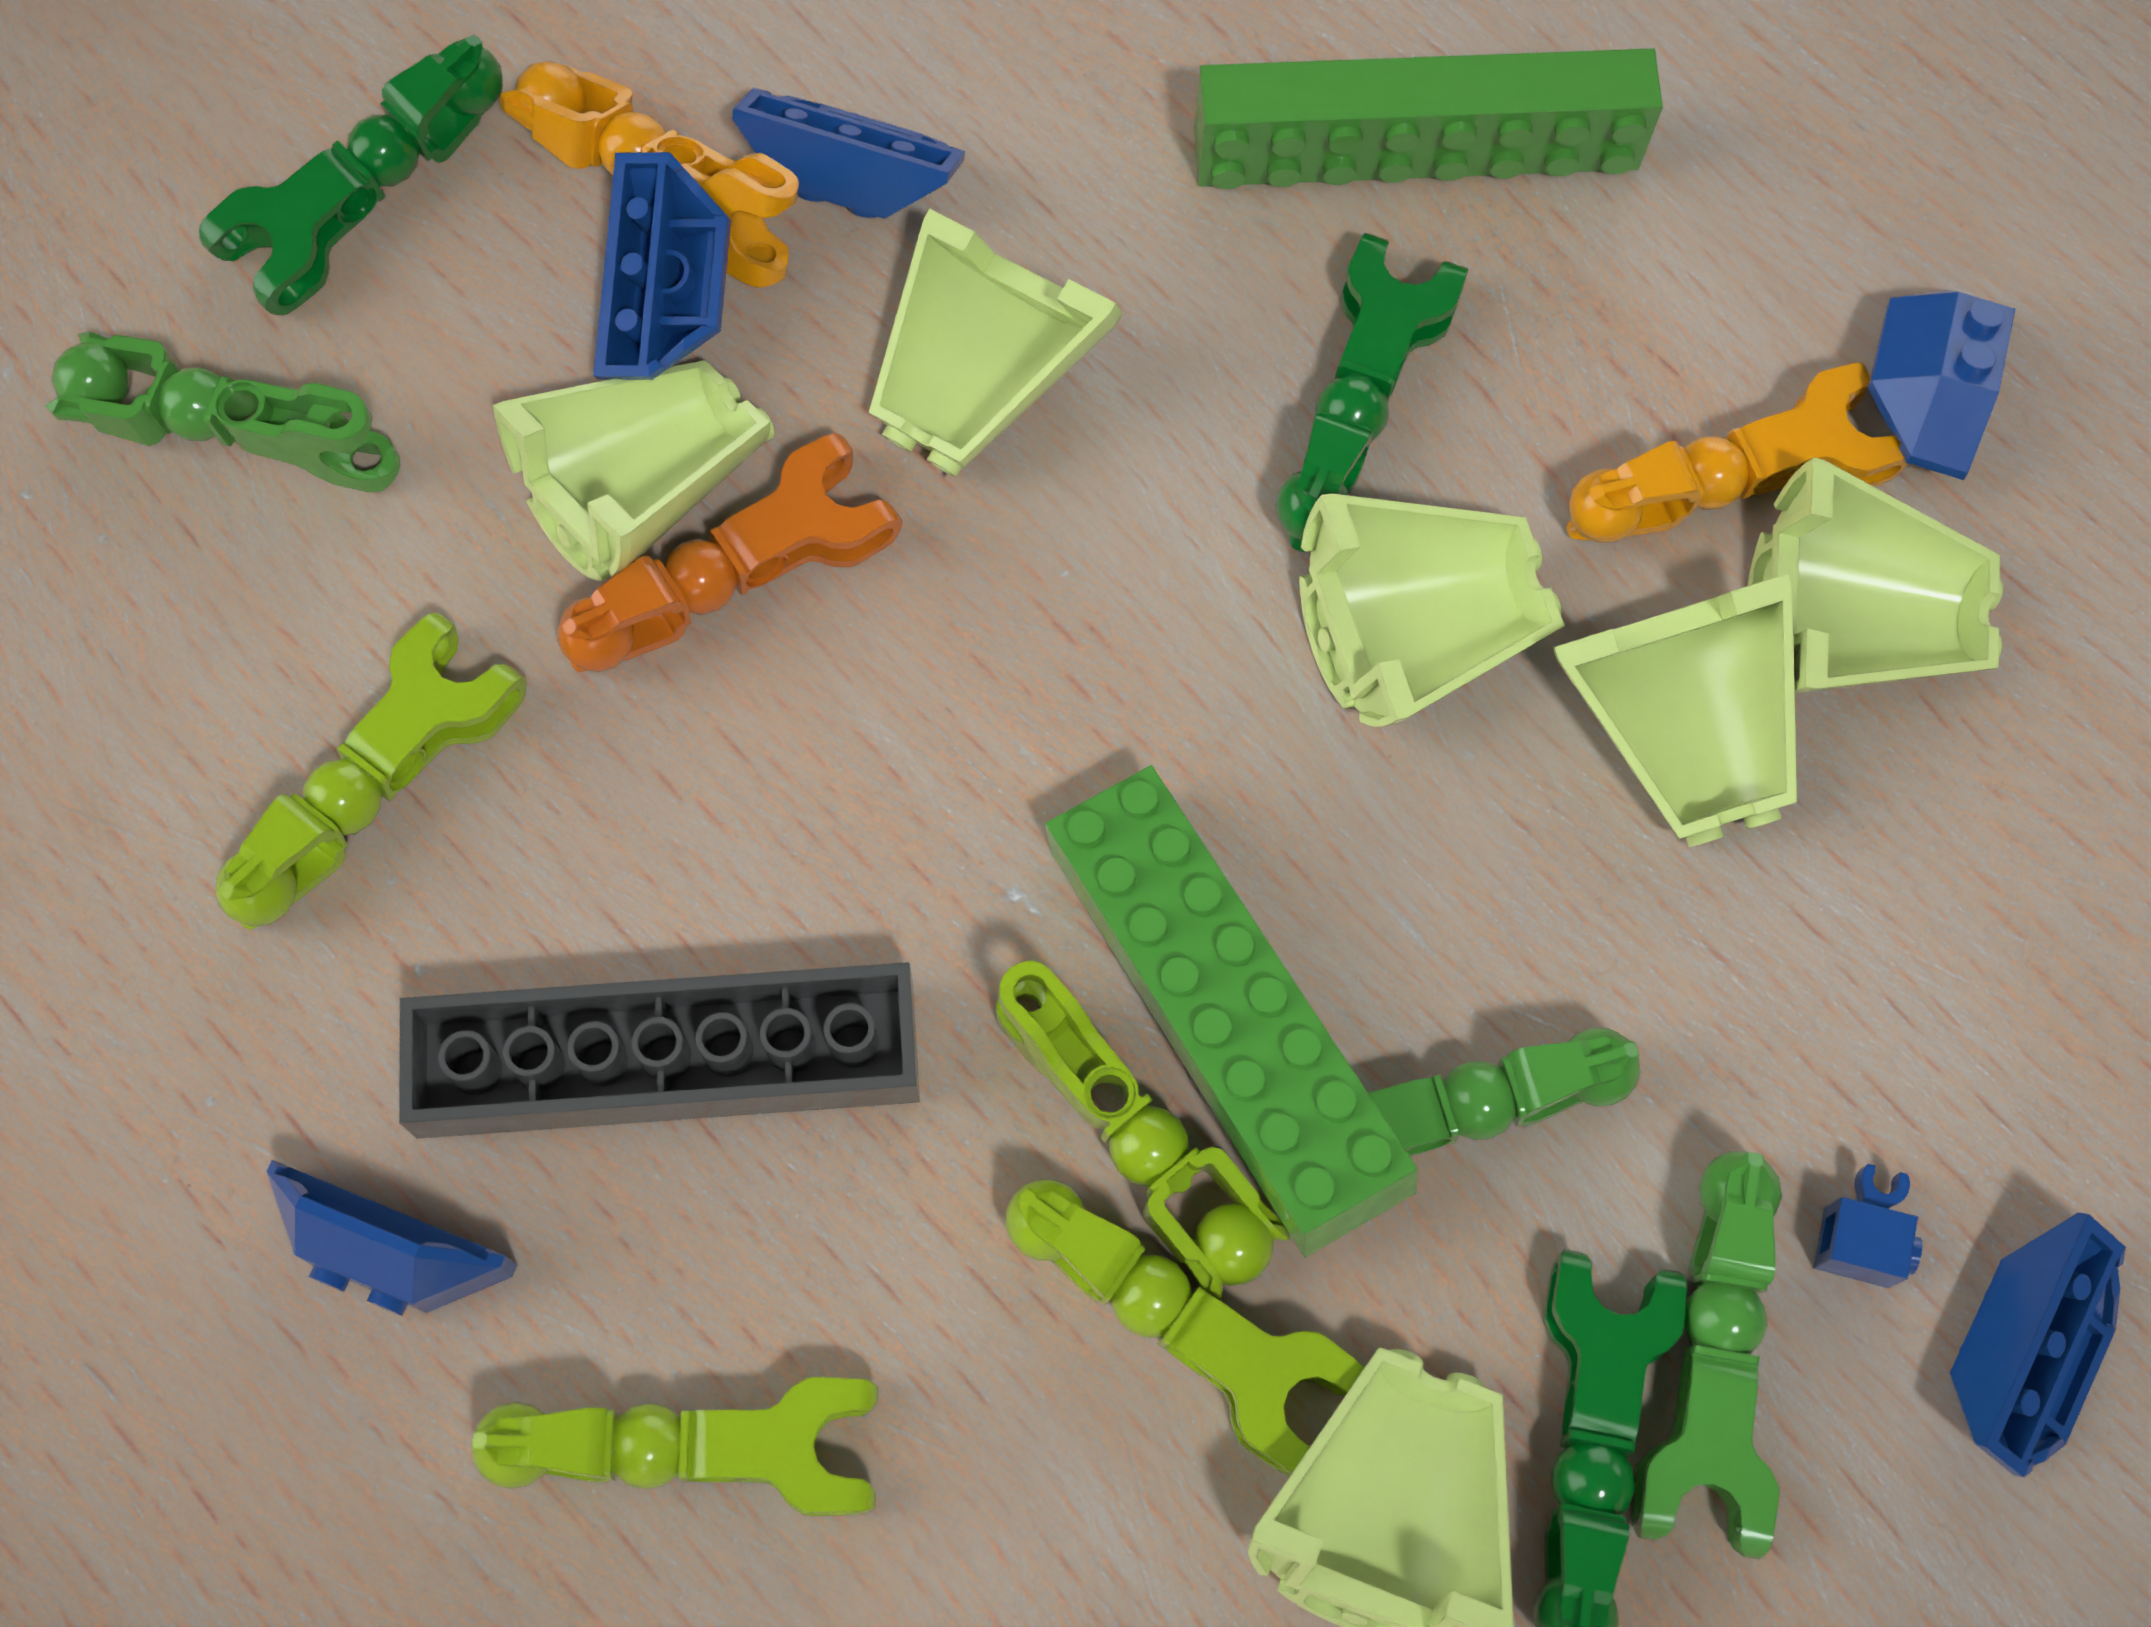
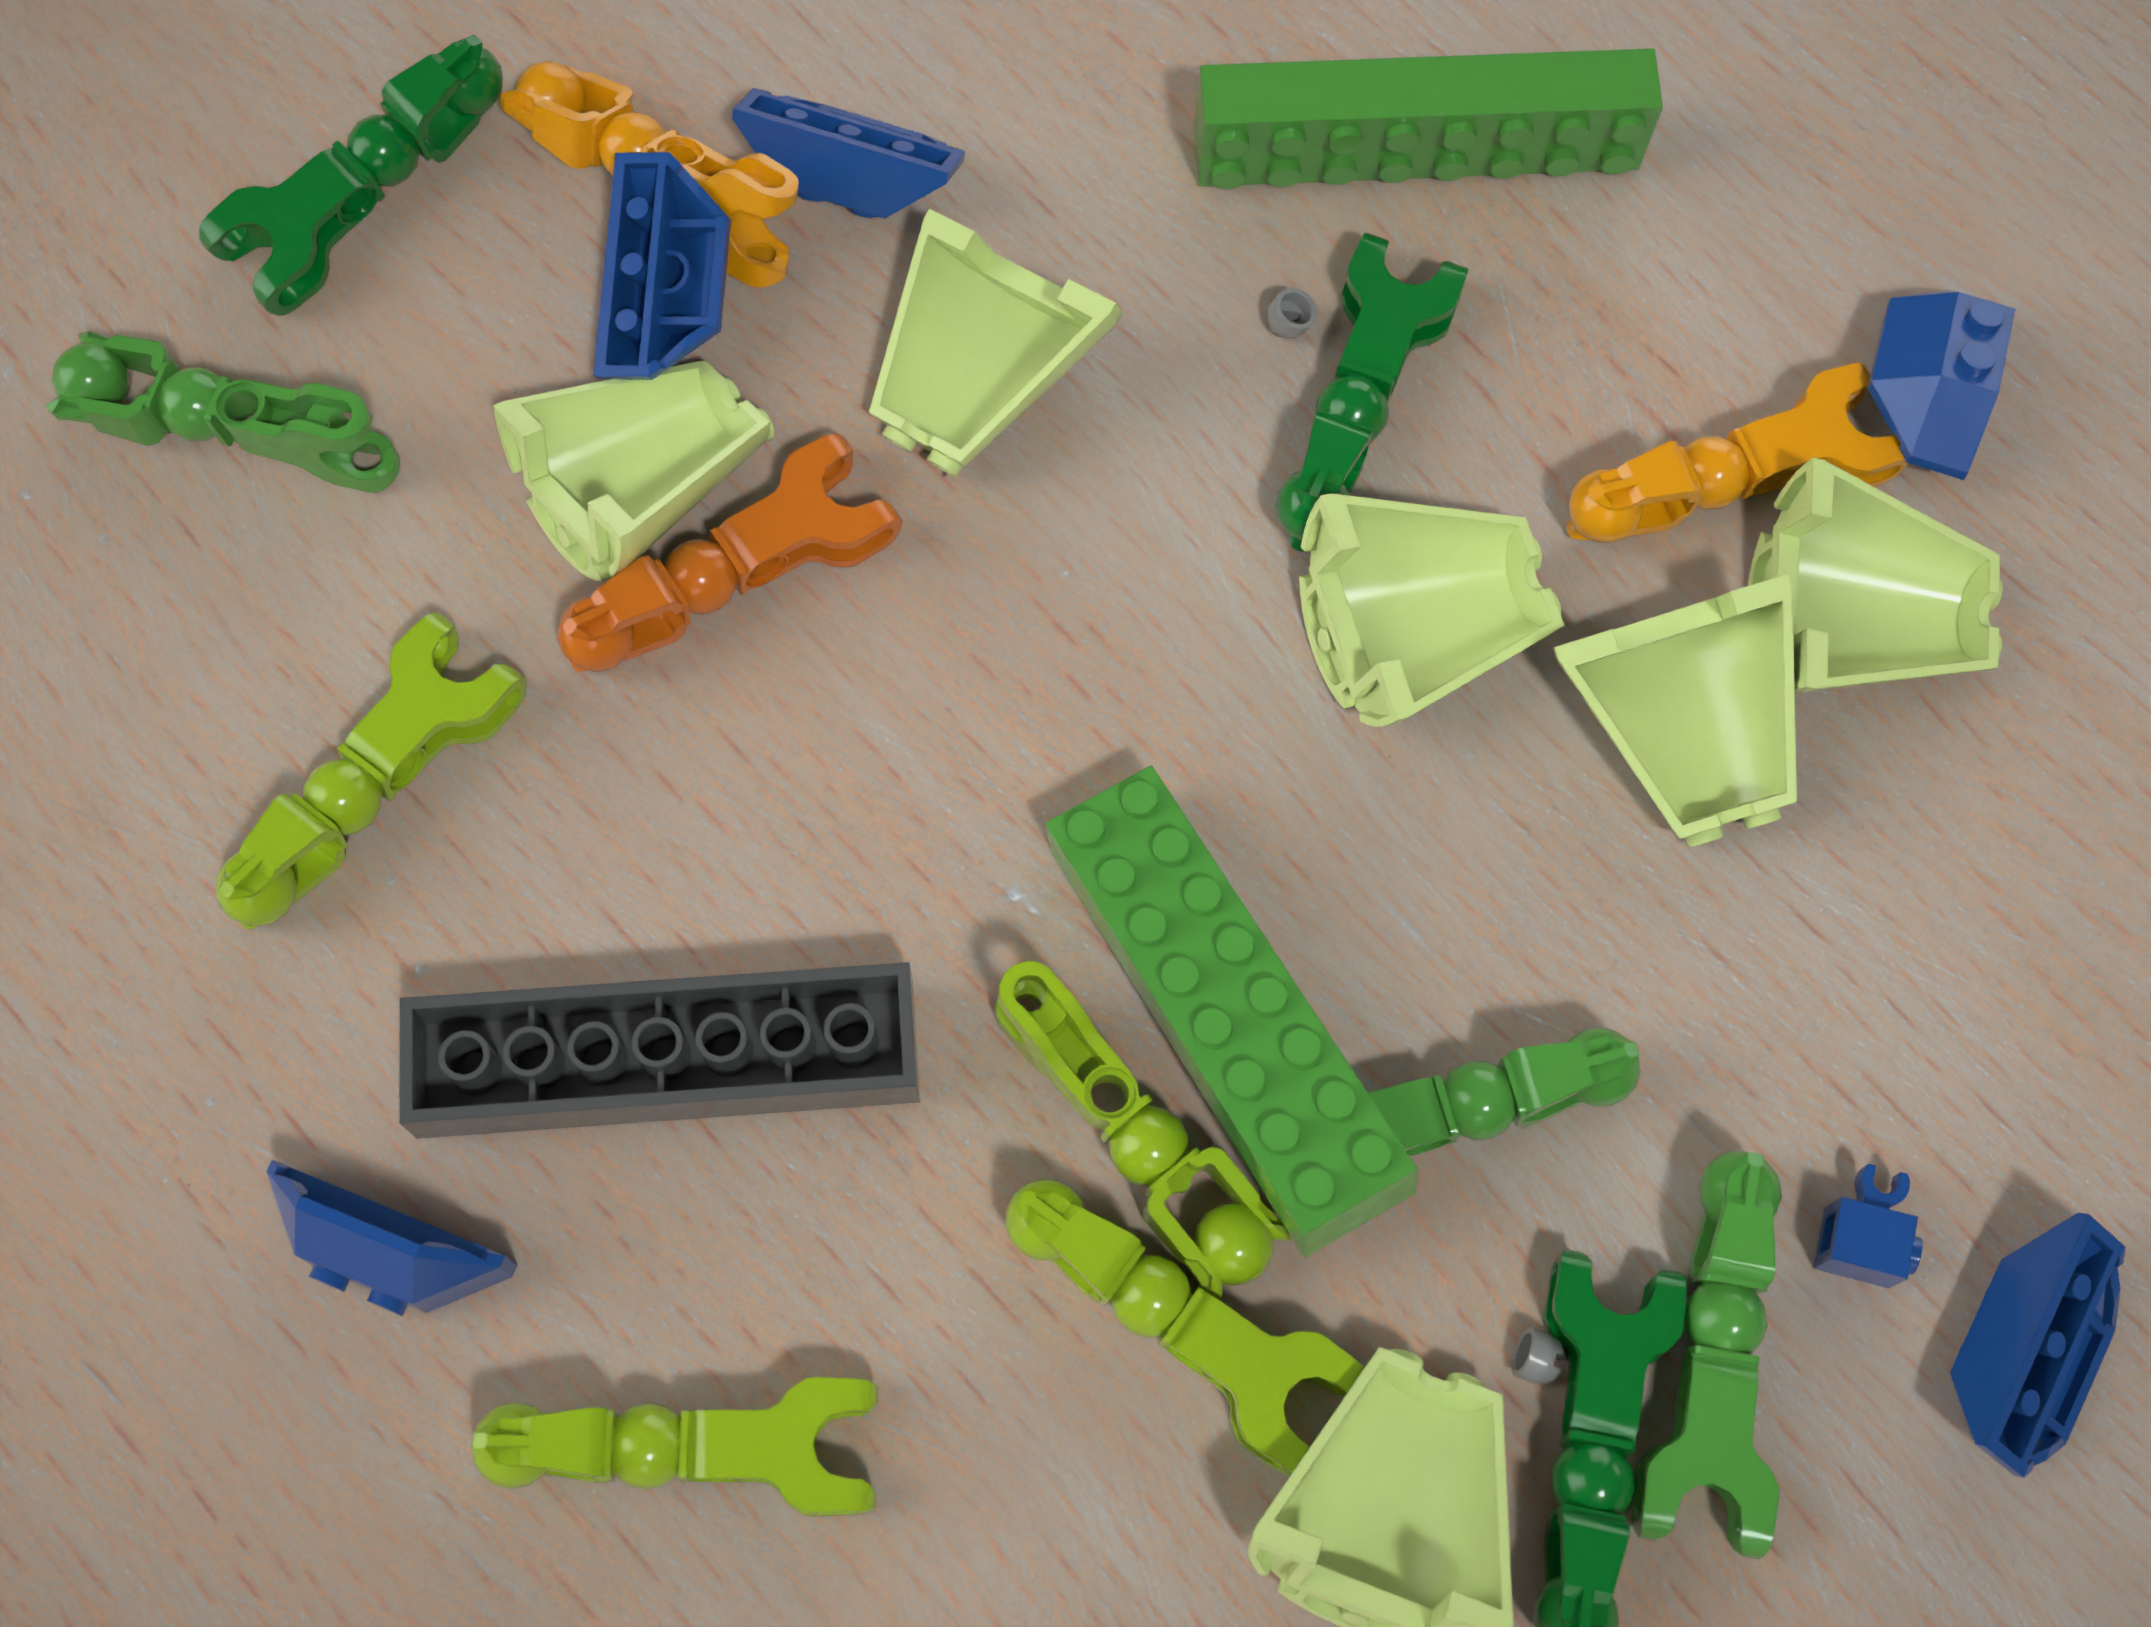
none -> light grey hinge [1267,288,1317,339]
none -> light grey hinge [1512,1327,1566,1385]

